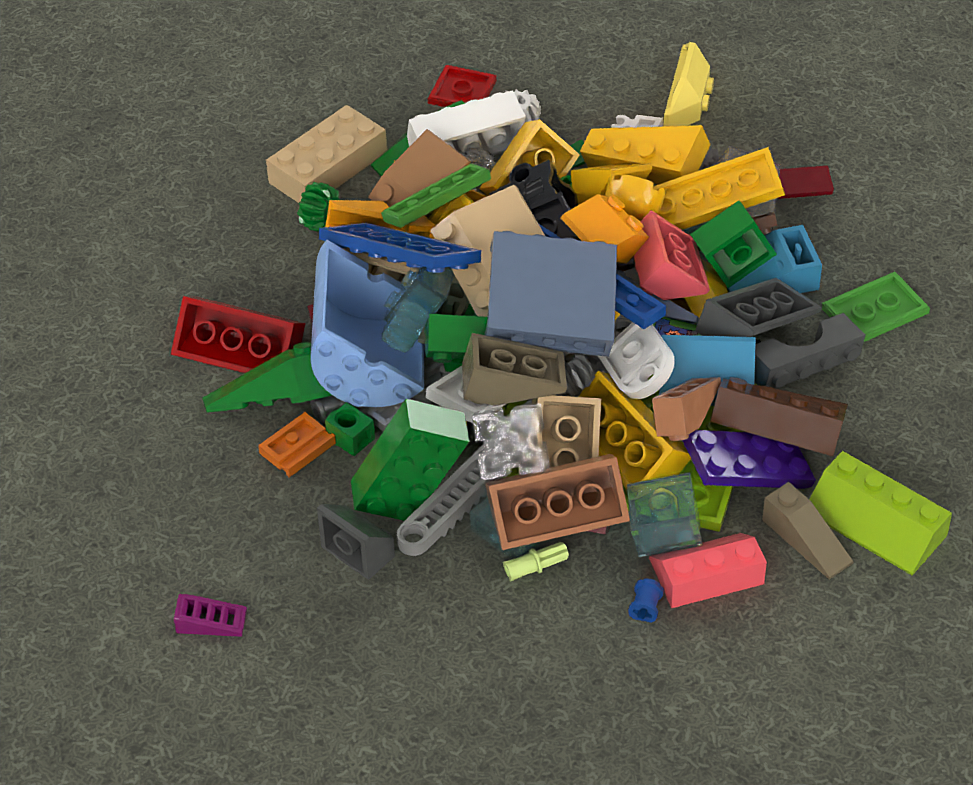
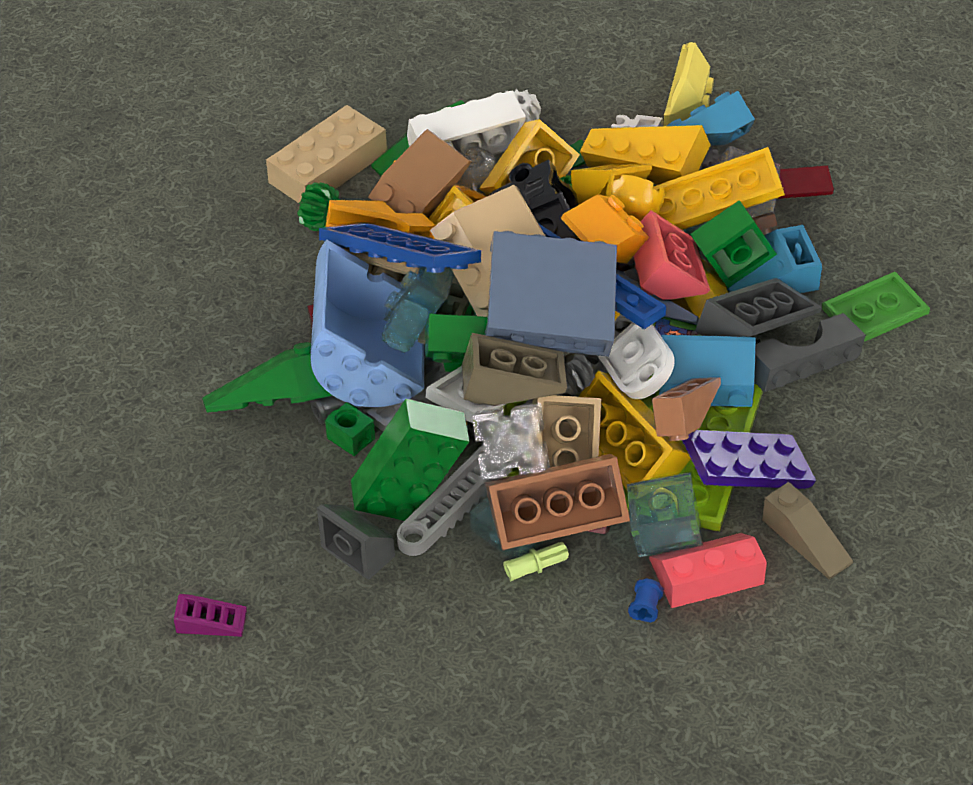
red slope [171,296,306,373] -> none
orange plate [258,412,336,478] -> none
bright green tile [381,164,491,228] -> none
red tile [428,65,497,107] -> none
reddish brown wedge [710,377,848,456] -> none
lime slope [809,451,952,575] -> none
none -> dark azure slope [667,91,755,145]

